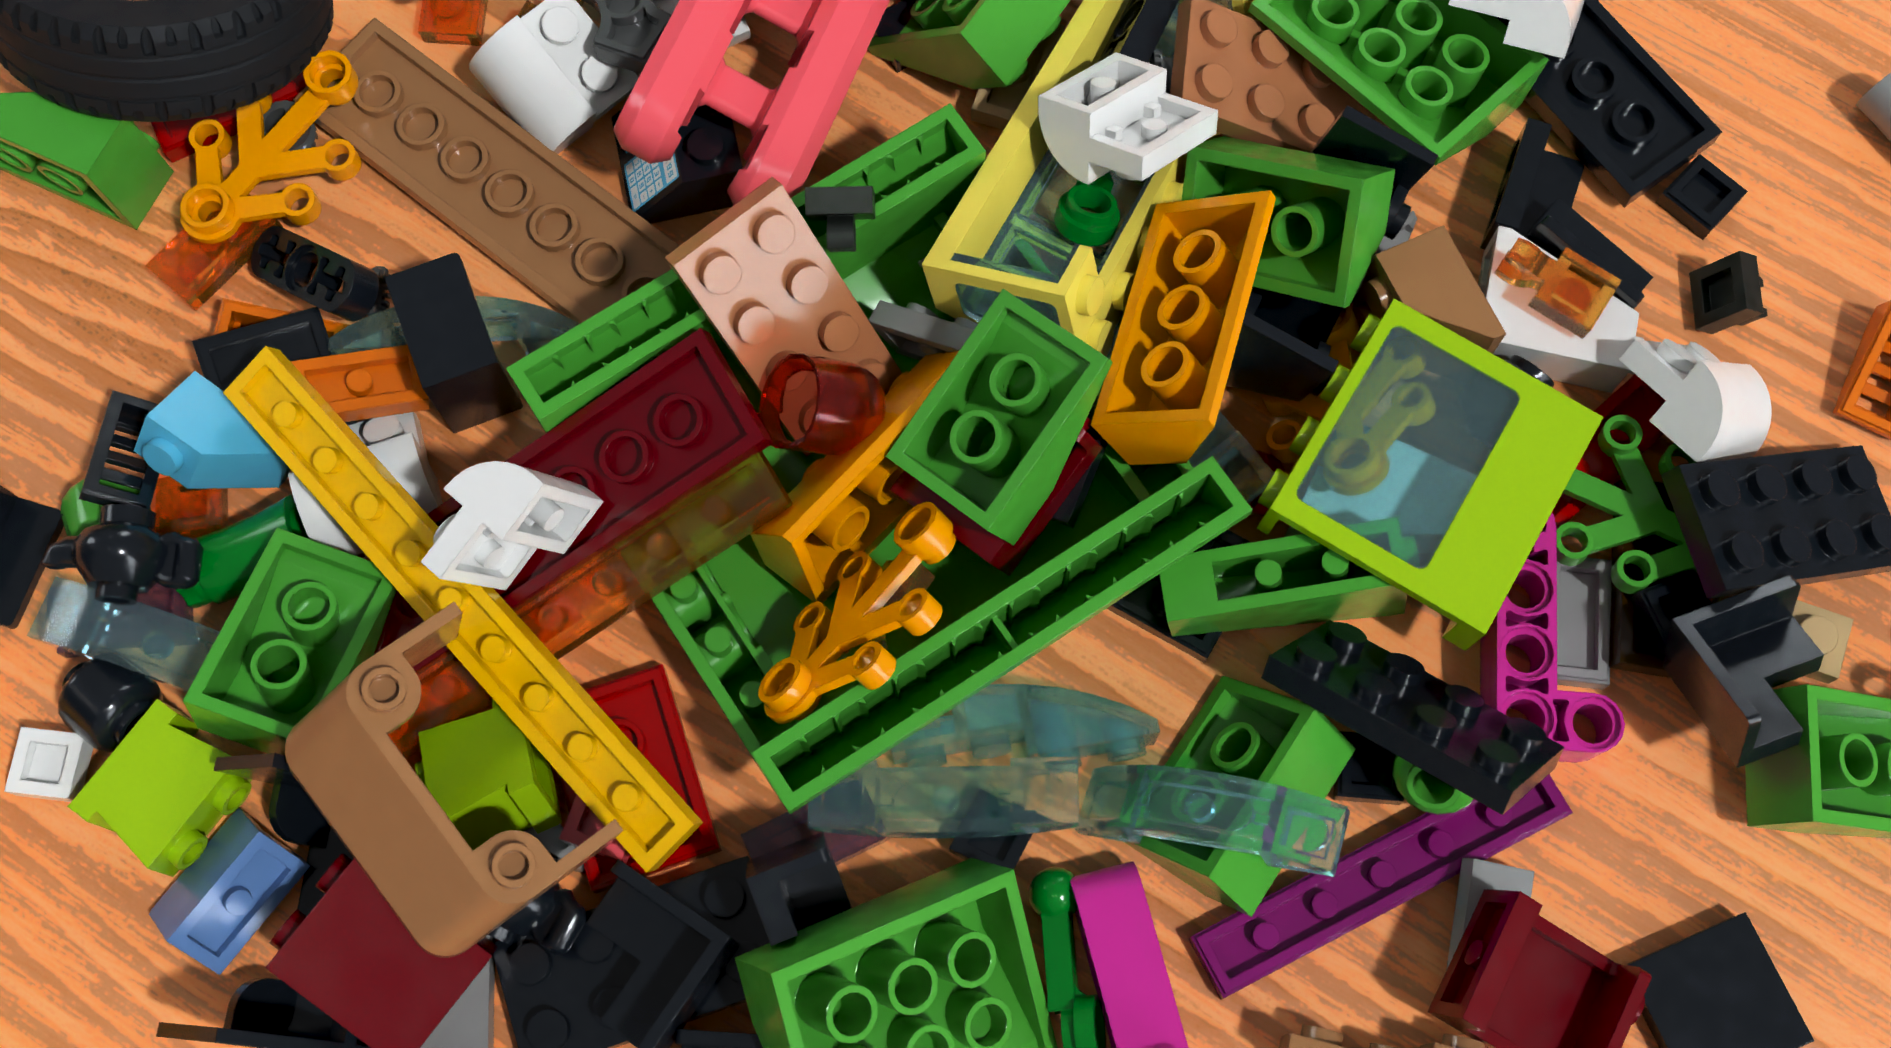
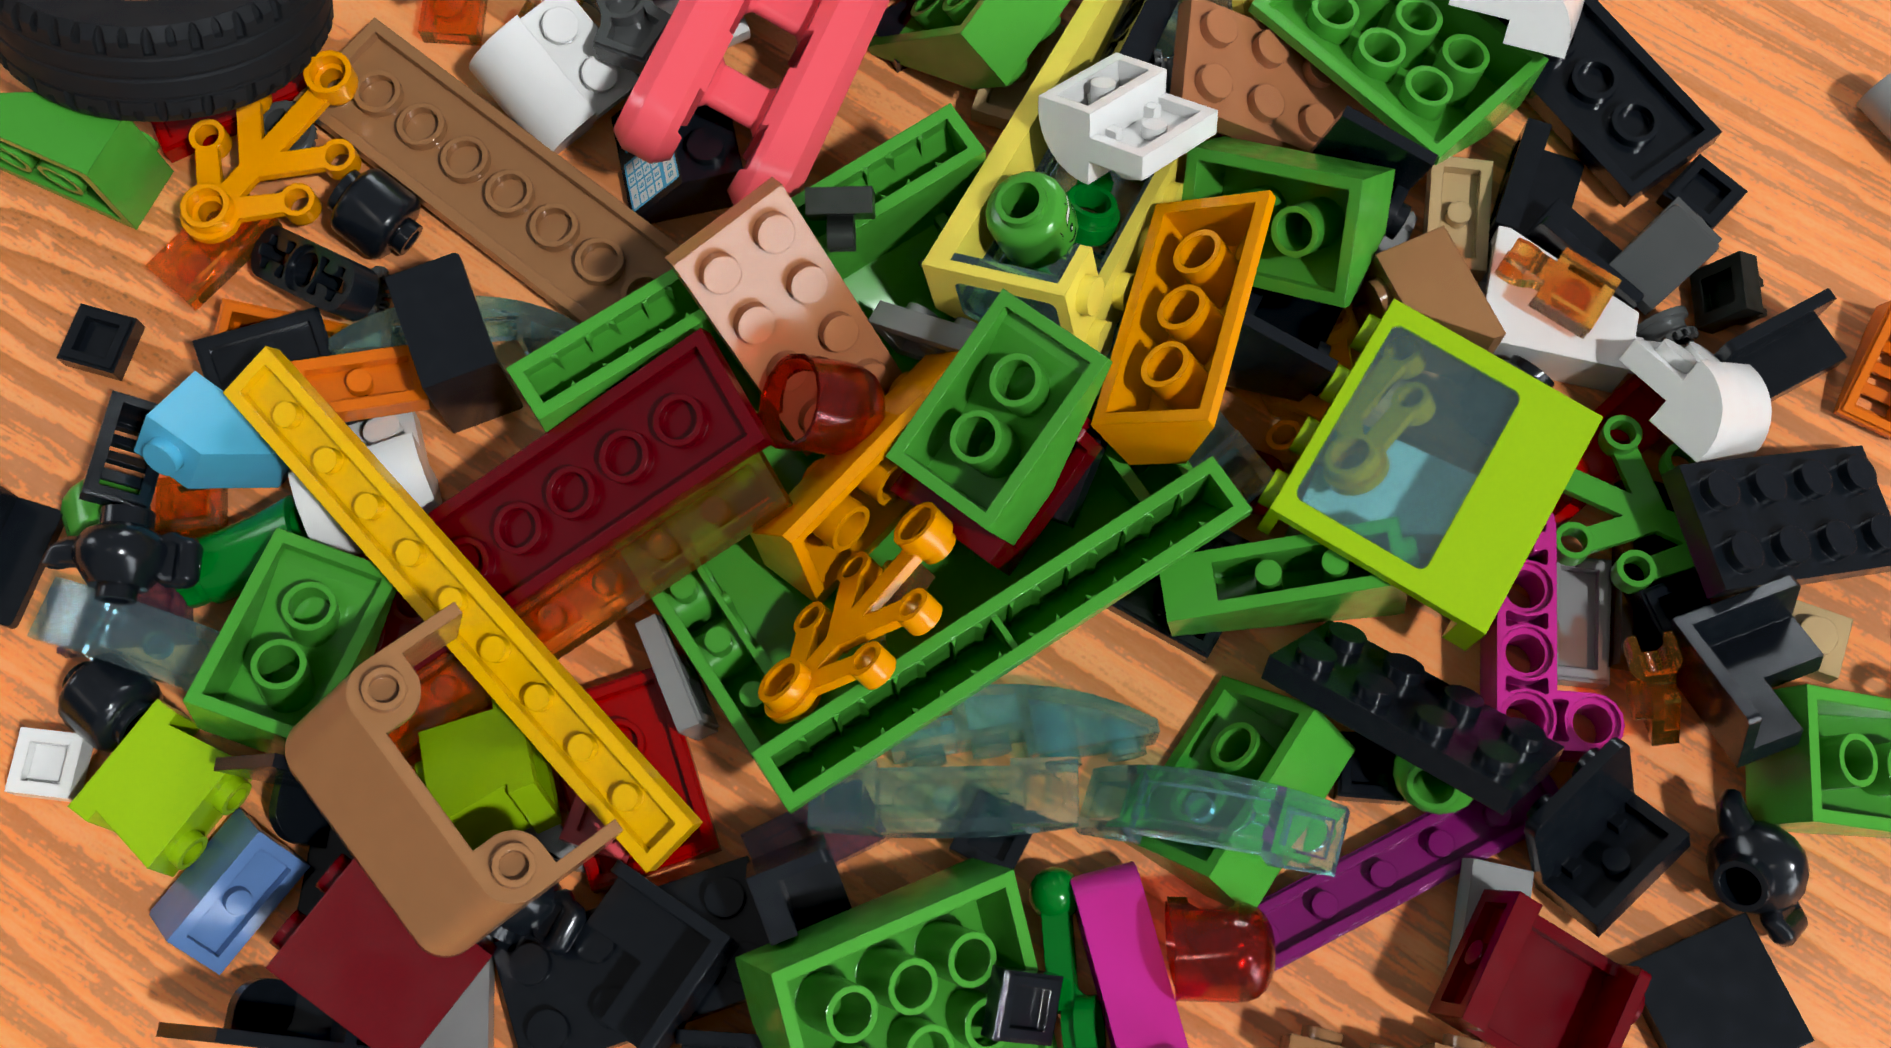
white brick [421,461,604,590] -> none
none -> black tile [57,303,145,381]
none -> black head [327,168,423,260]
none -> light grey tile [635,614,719,741]
none -> black tile [981,965,1063,1046]
none -> bright green head [985,171,1078,269]
none -> clear red helmet [1165,896,1276,1003]
none -> tan plate [1423,156,1494,281]
none -> black bracket [1524,737,1690,938]
none -> dark grey slope [1609,196,1722,315]
none -> clear orange plate [1623,631,1683,746]
none -> dark grey bush [1636,306,1699,345]
none -> black piece [1706,789,1810,947]
none -> black panel [1714,288,1847,402]

